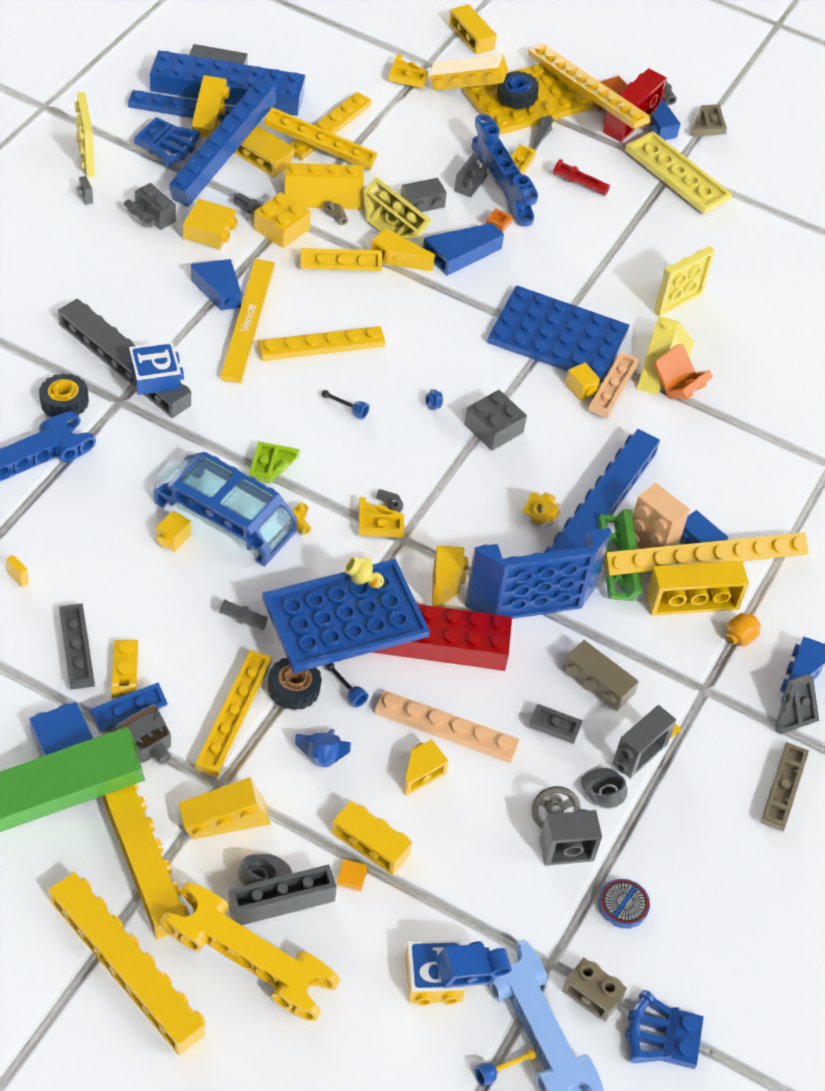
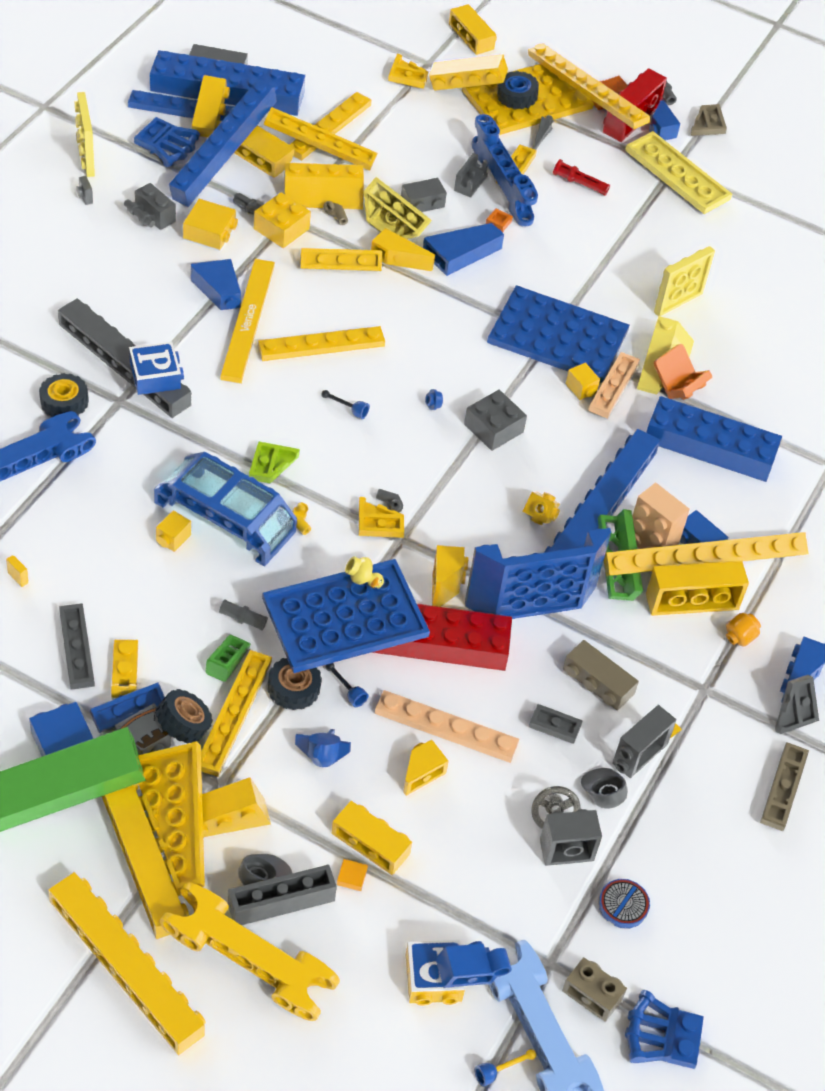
none -> yellow wing [137,741,205,891]
none -> black wheel [156,689,213,744]
none -> bright green slope [205,634,251,682]
none -> blue brick [646,396,782,482]

